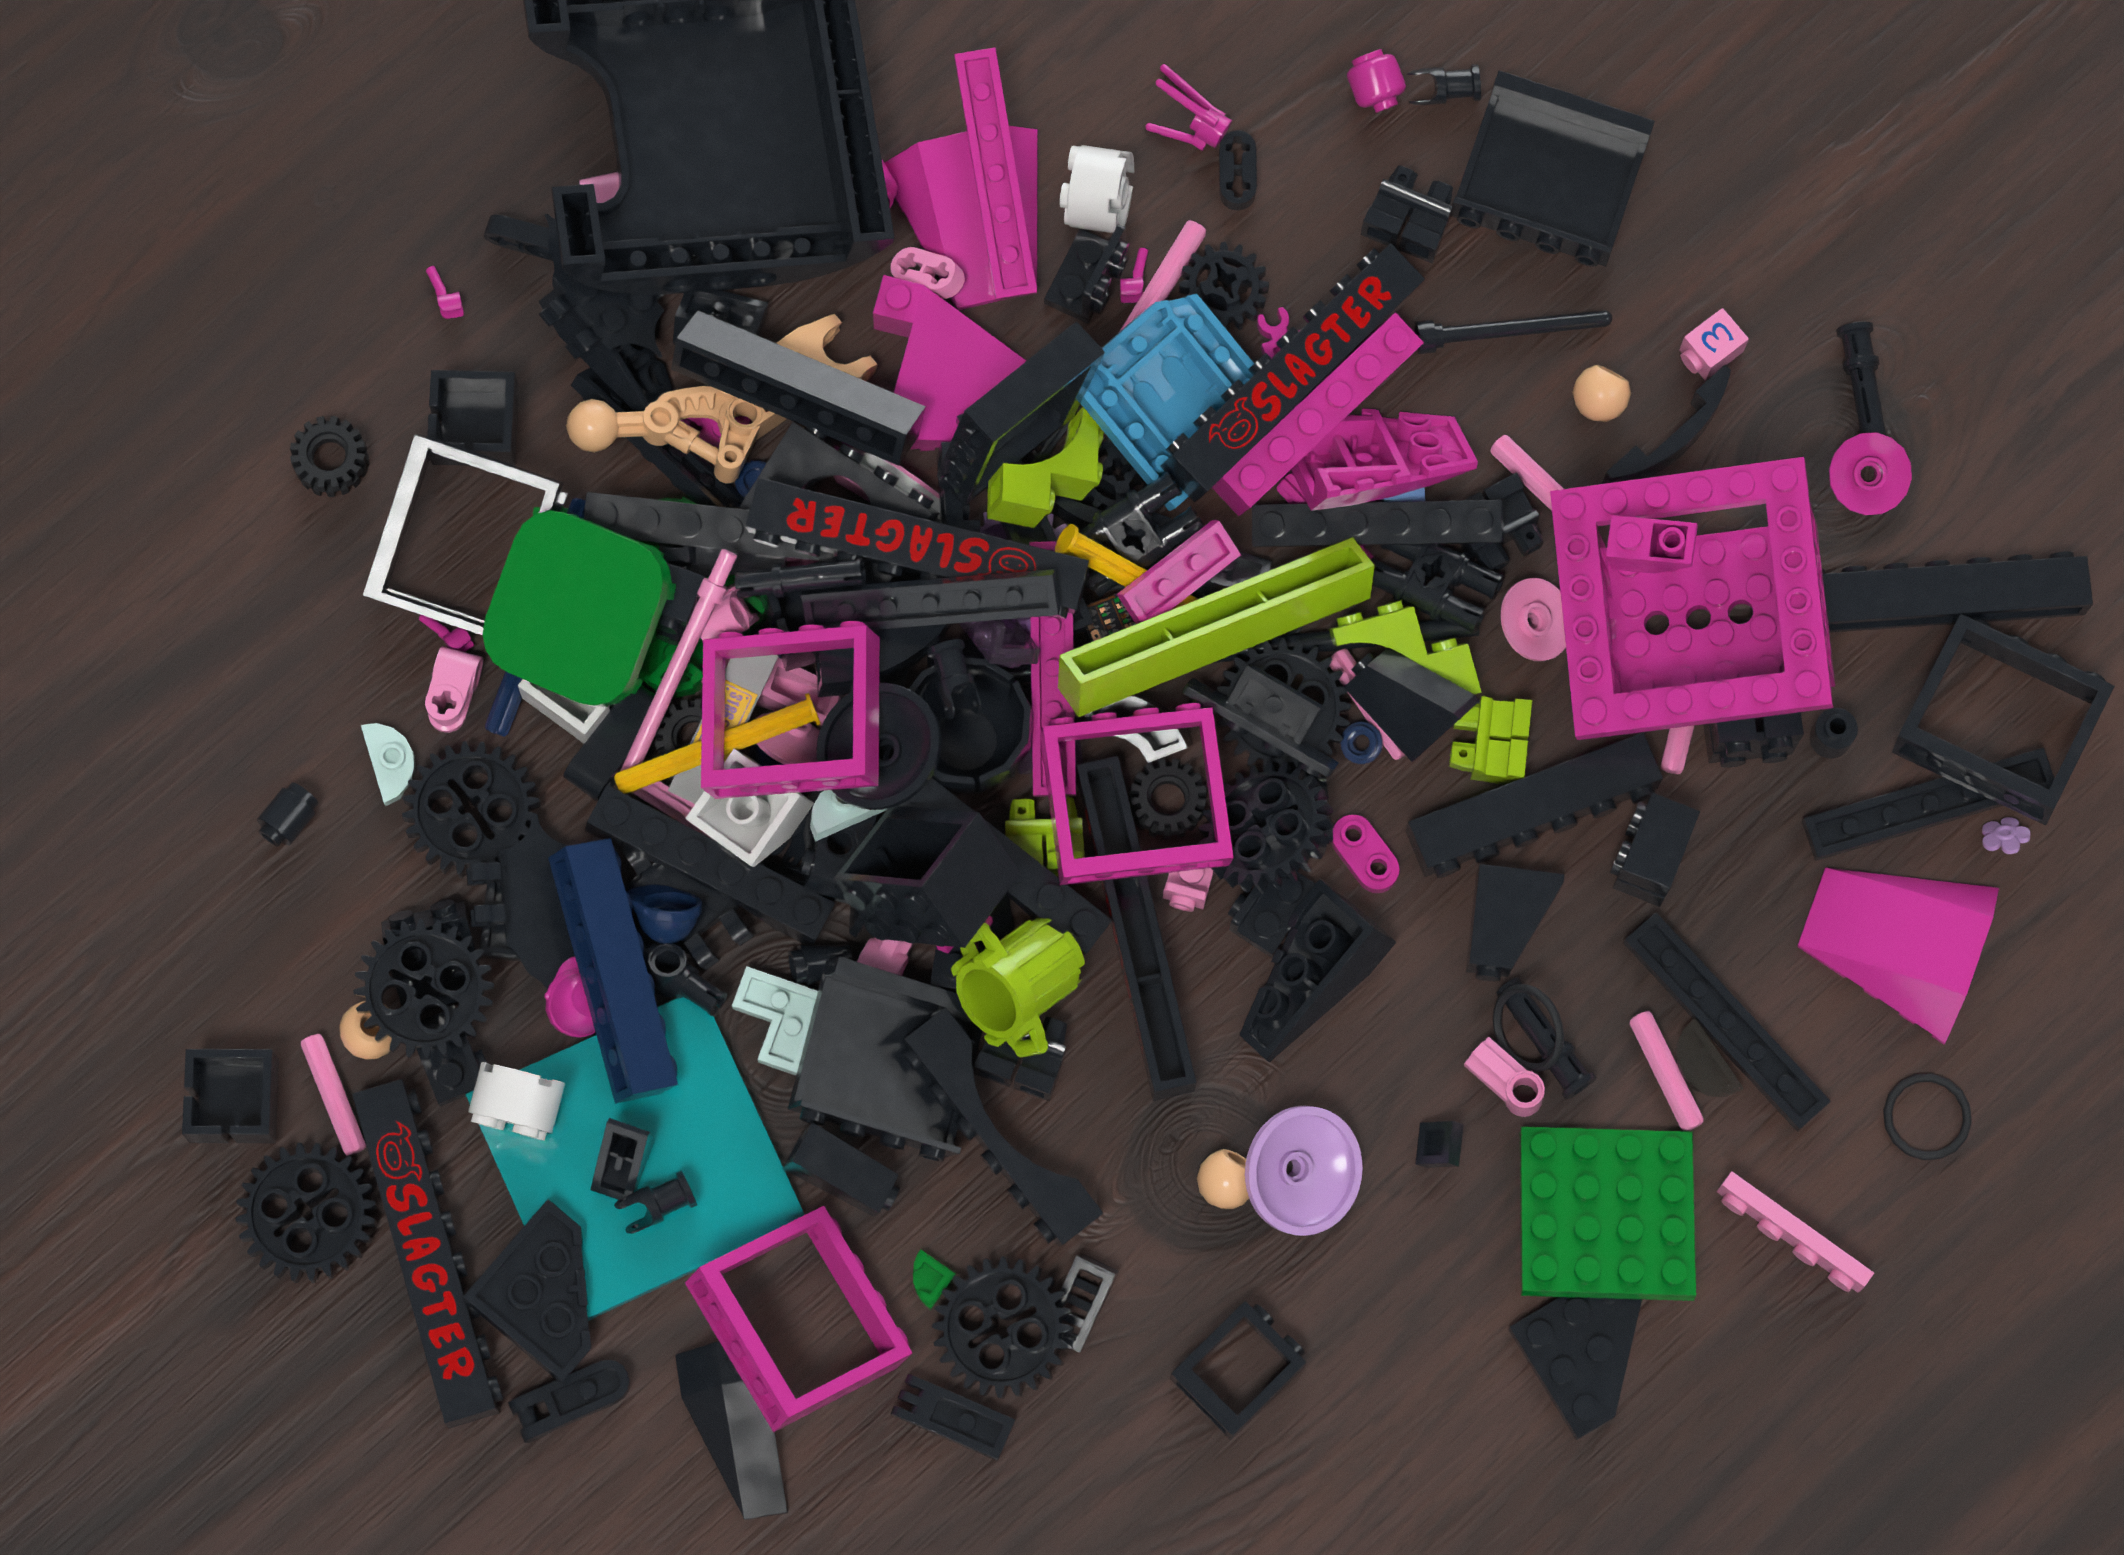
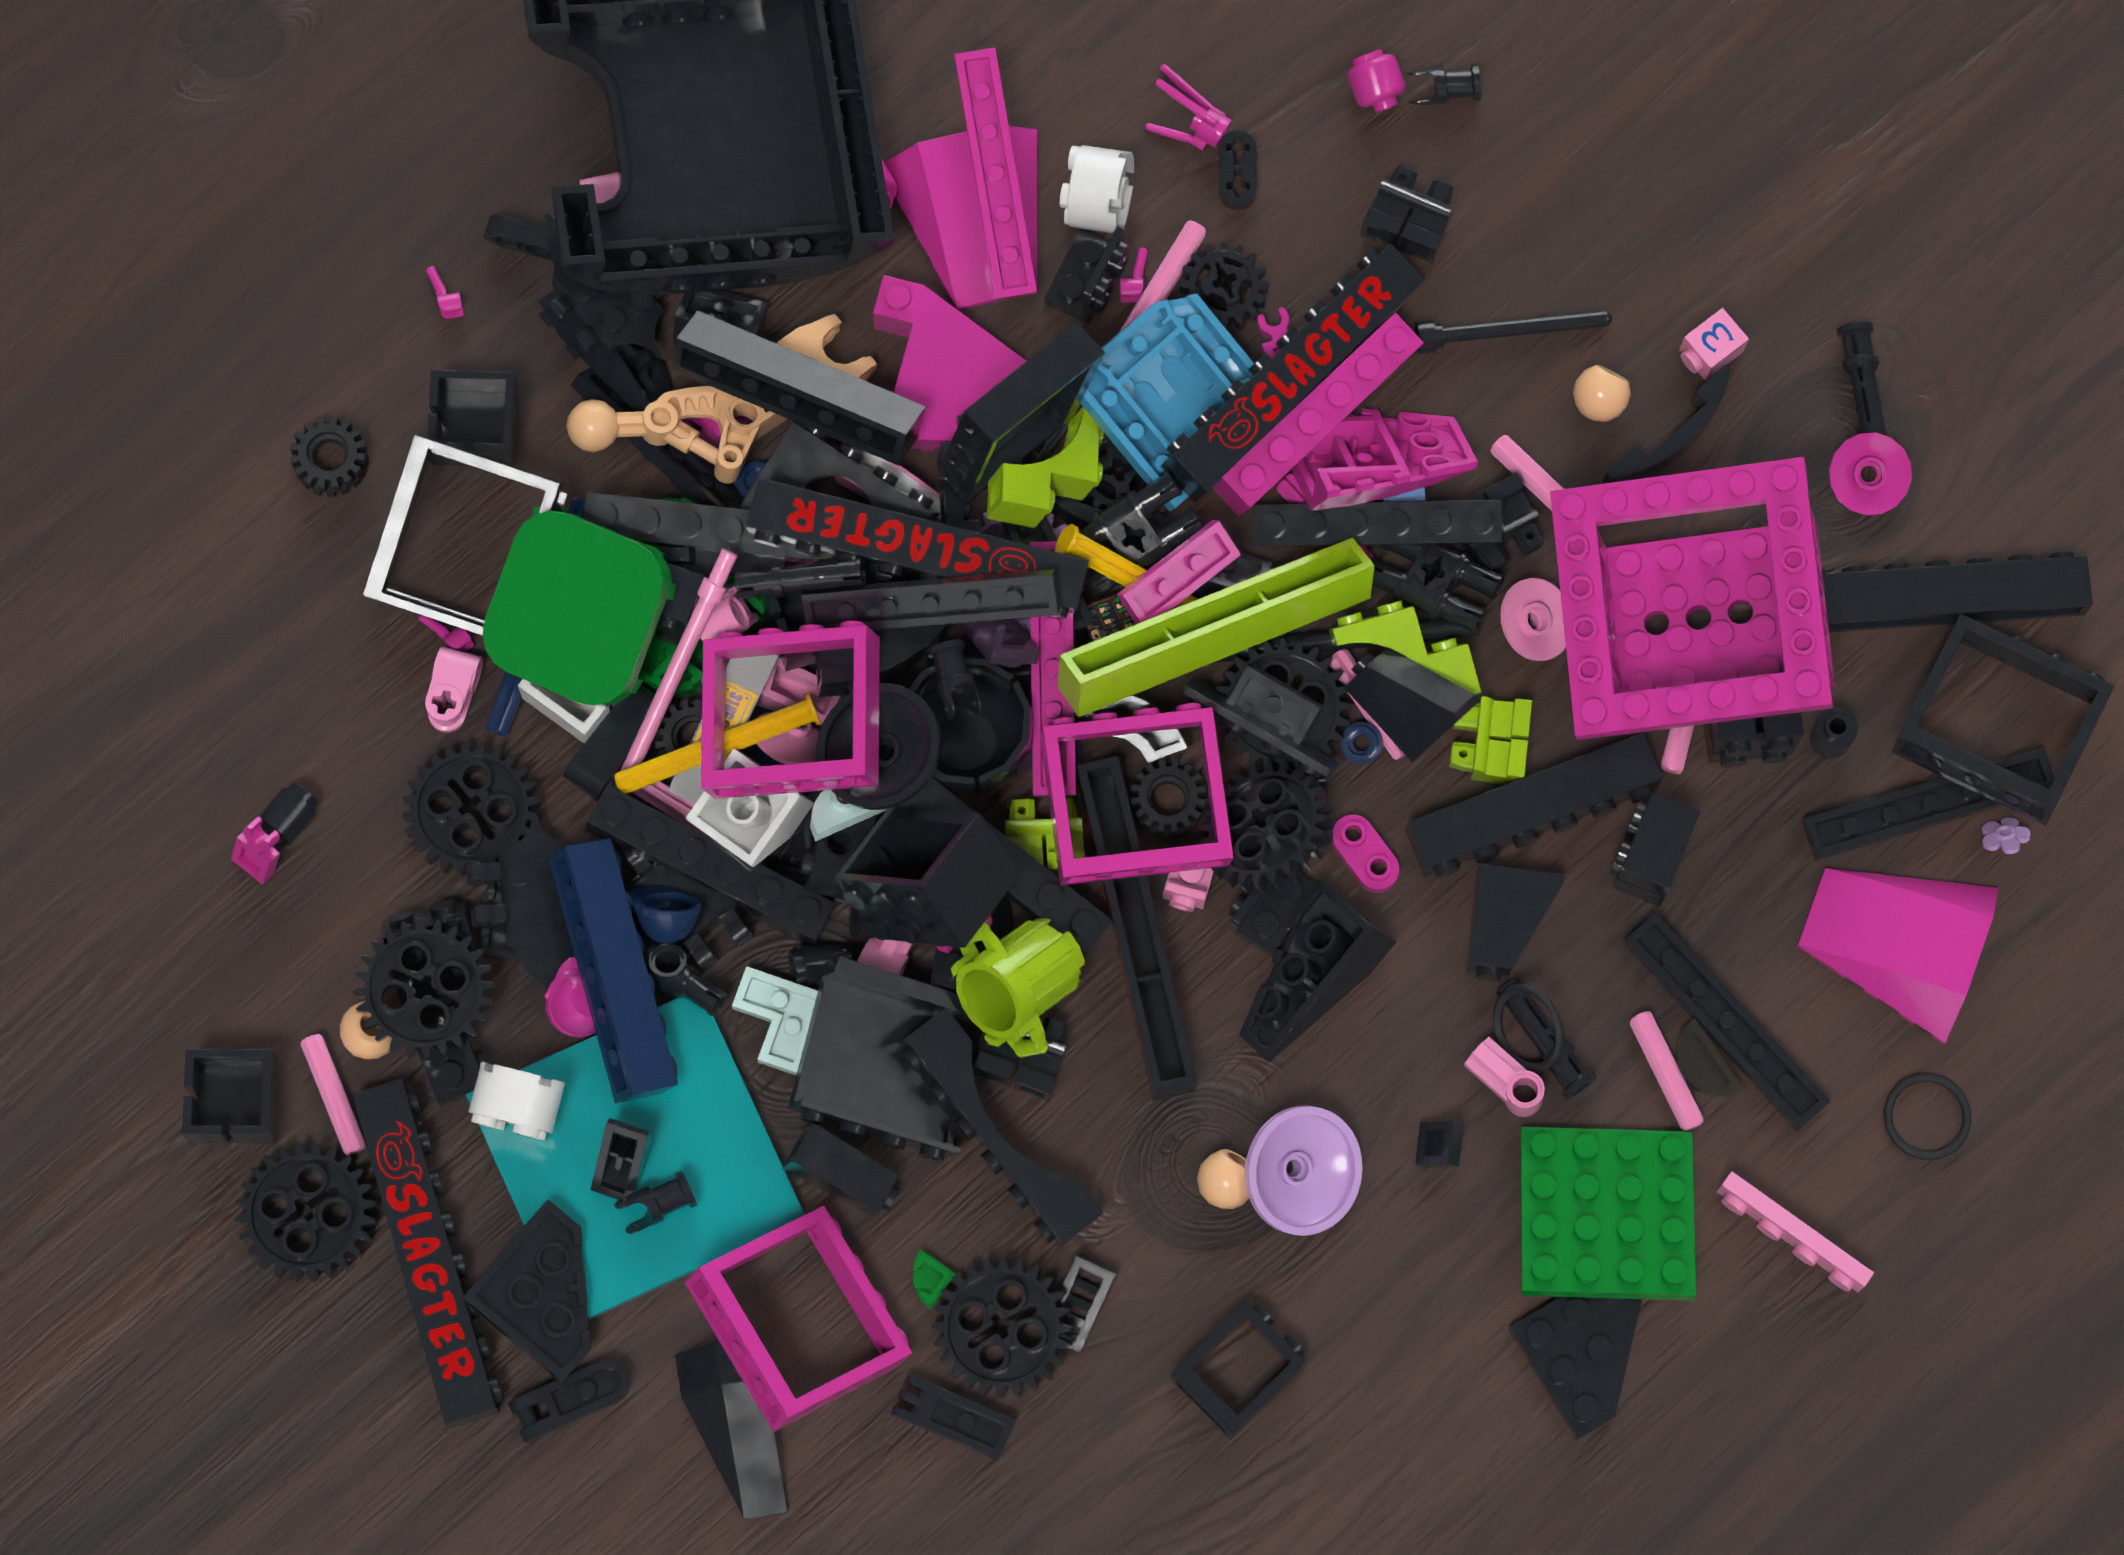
light aqua plate [361,723,416,807] -> none
bright pink beam [891,247,965,299] -> none
black panel [1450,70,1655,267] -> none
dark pink slope [1606,515,1698,574] -> none
none -> dark pink plate [231,816,280,885]

